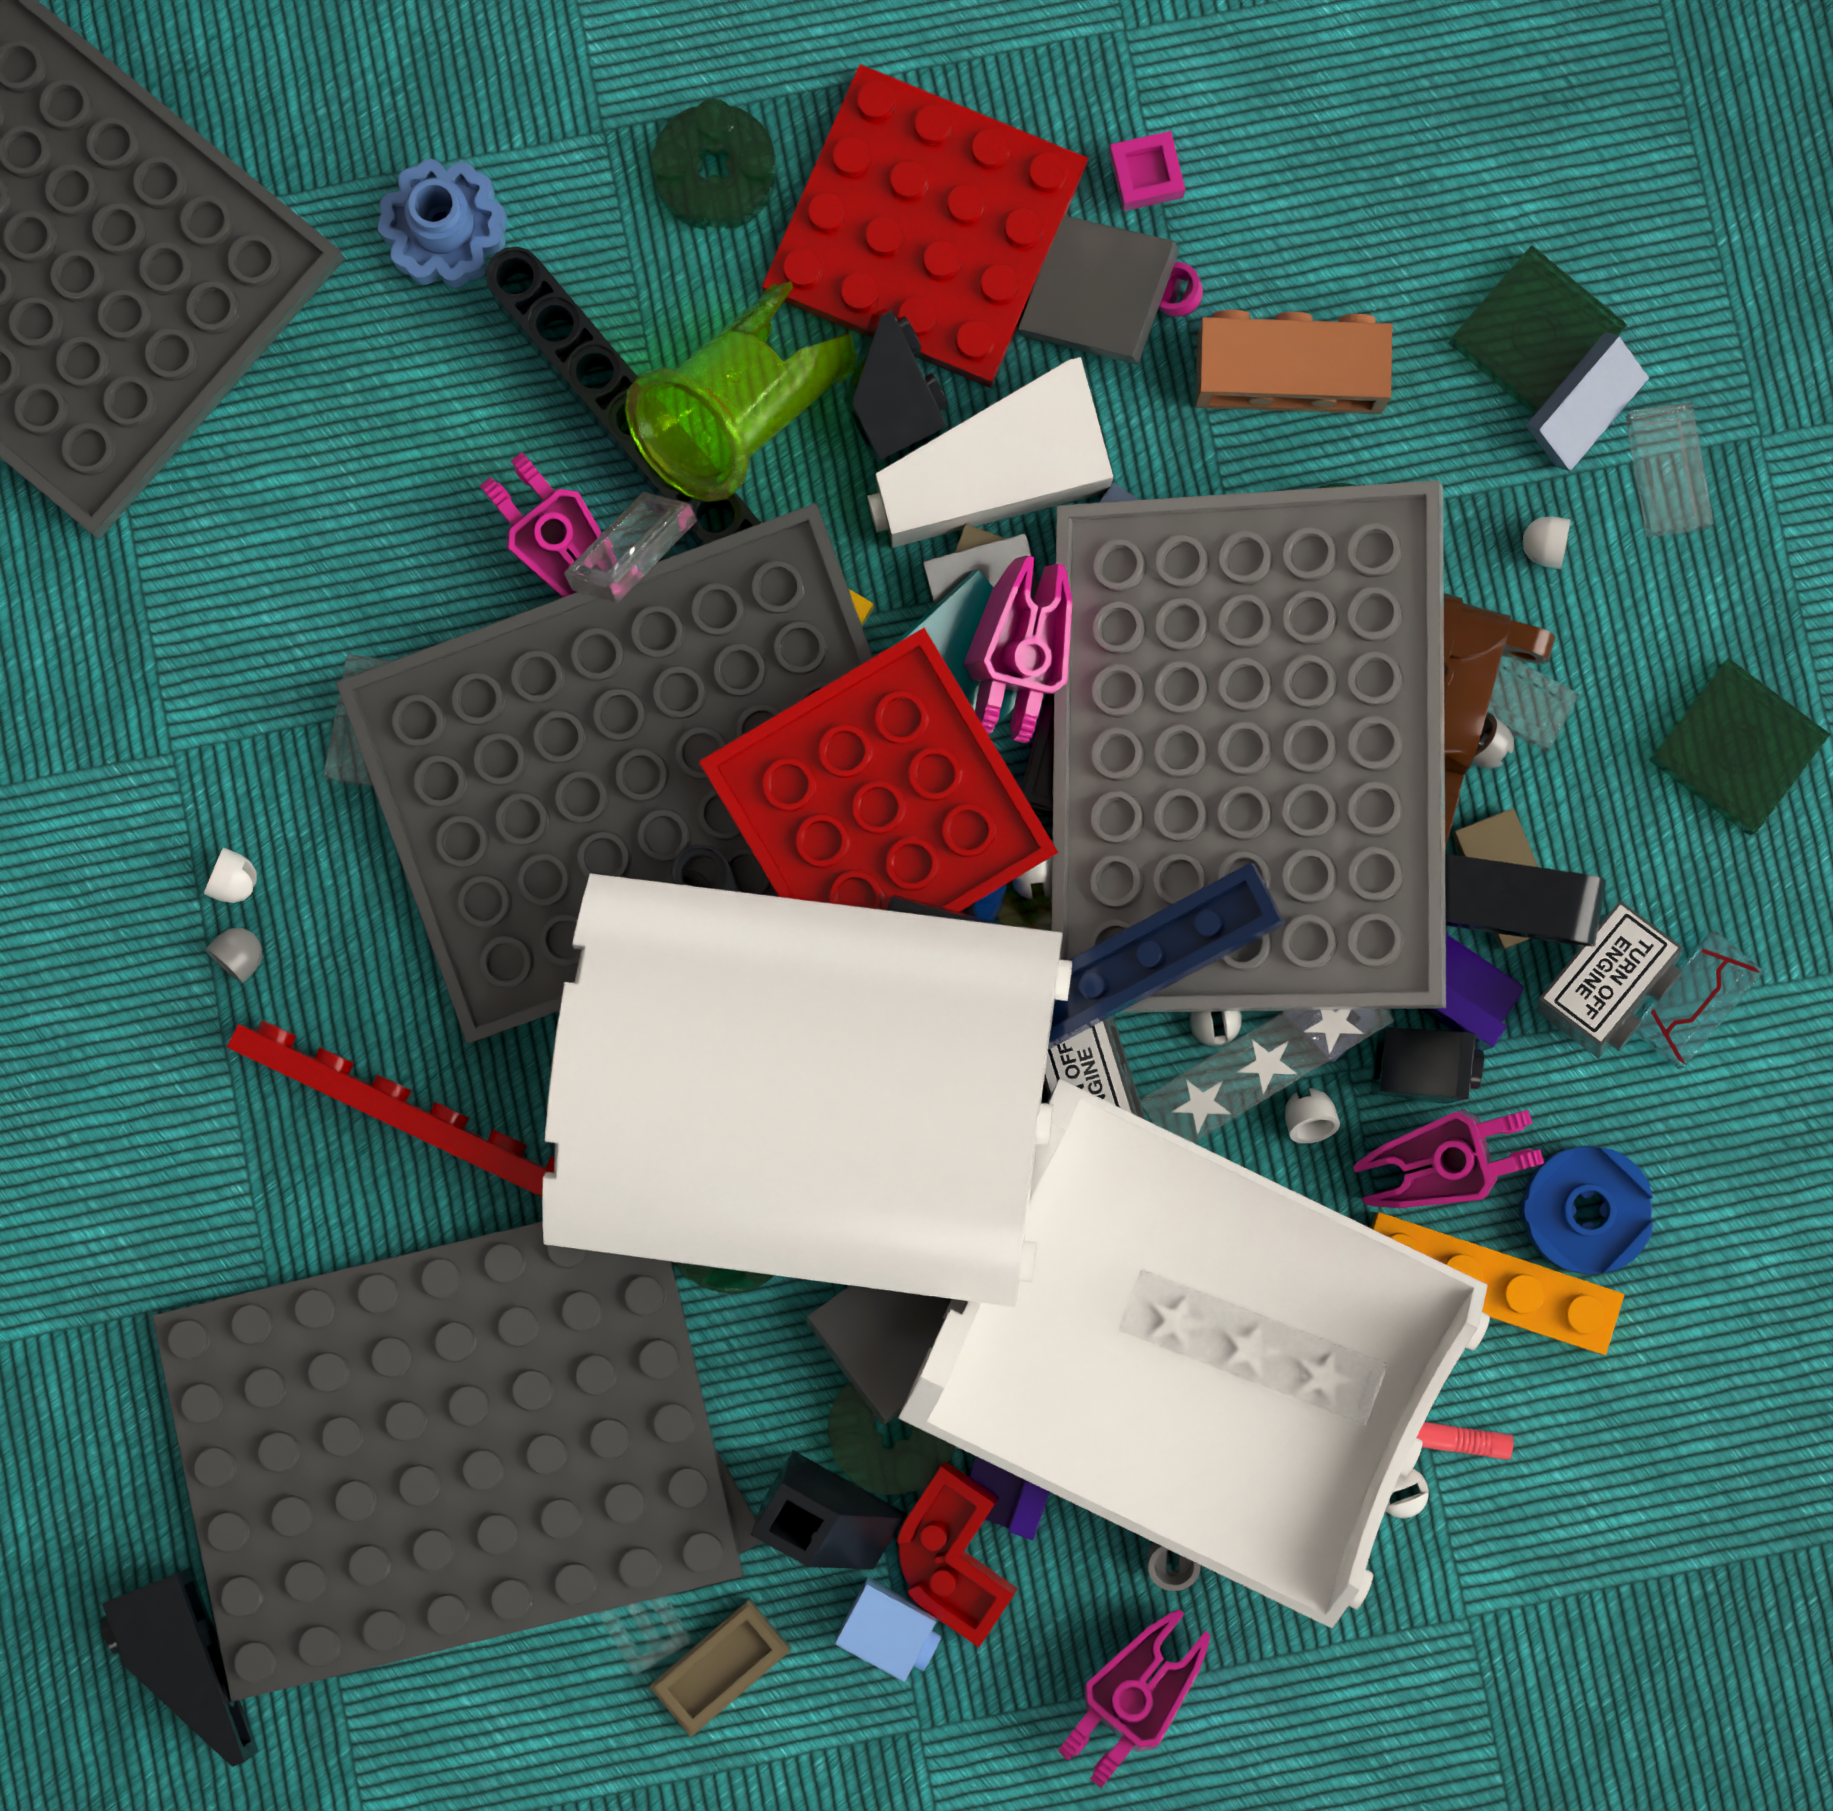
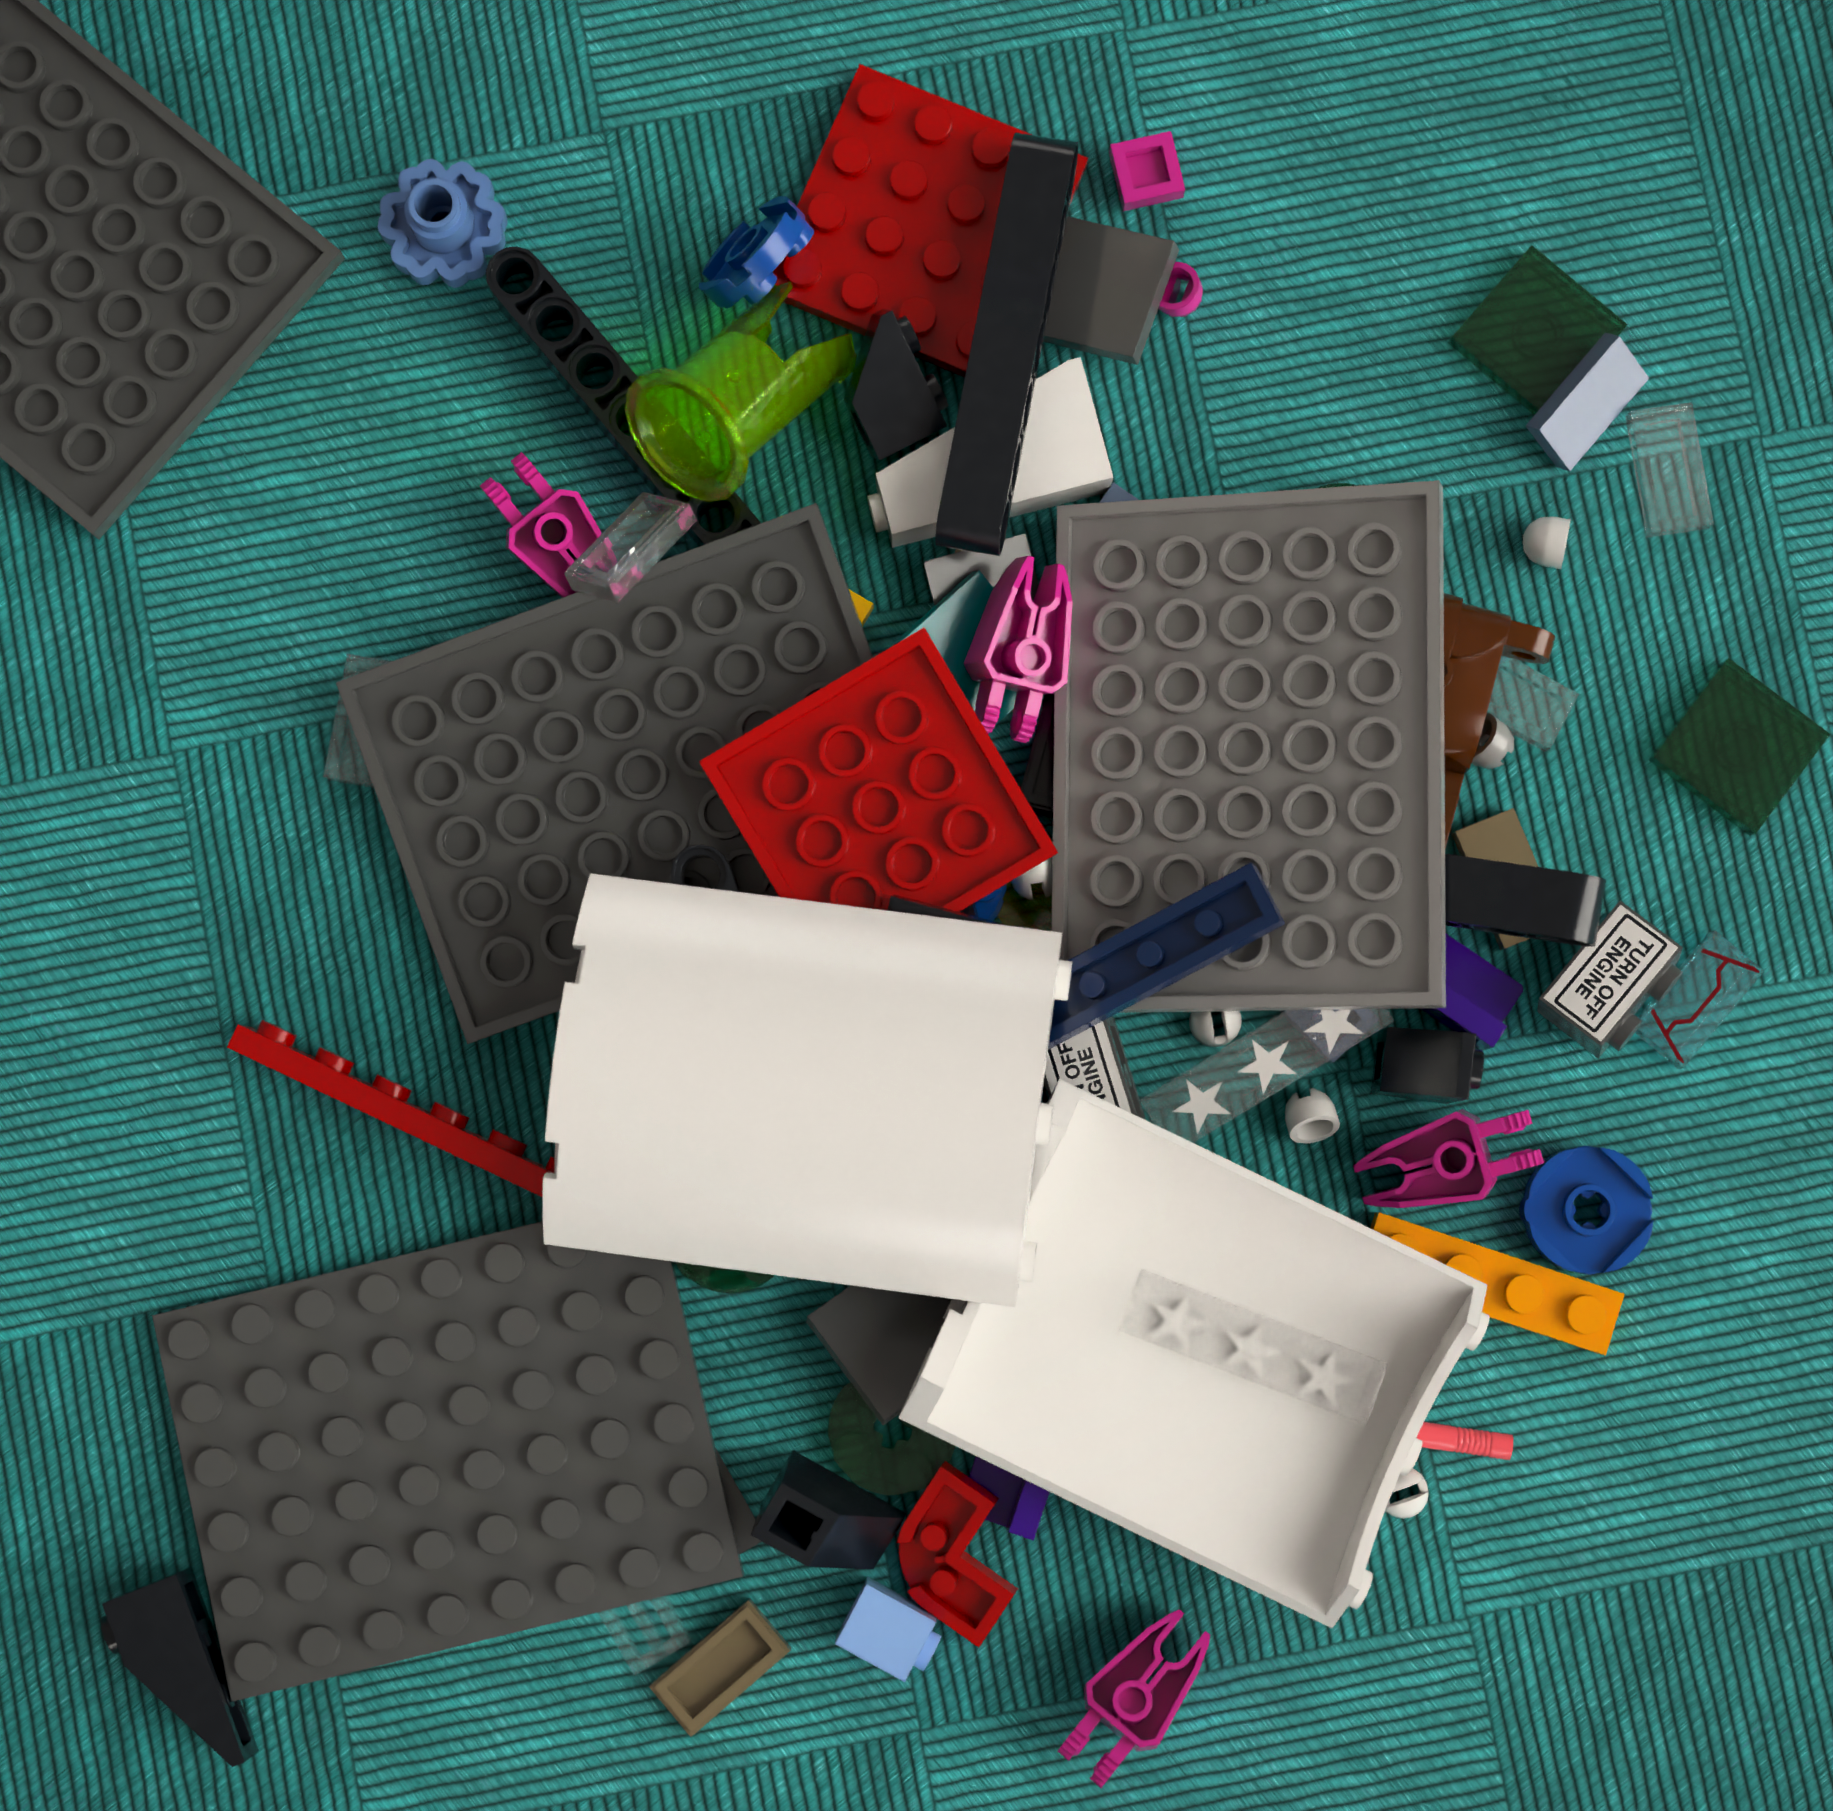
white hinge [204,847,257,903] -> none
light grey hinge [205,928,262,984] -> none
clear green plate [651,98,777,230] -> none
light grey hinge [1147,1542,1201,1591] -> none
nougat brick [1195,310,1392,414] -> none
none -> blue plate [699,196,814,309]
none -> black beam [935,133,1078,556]

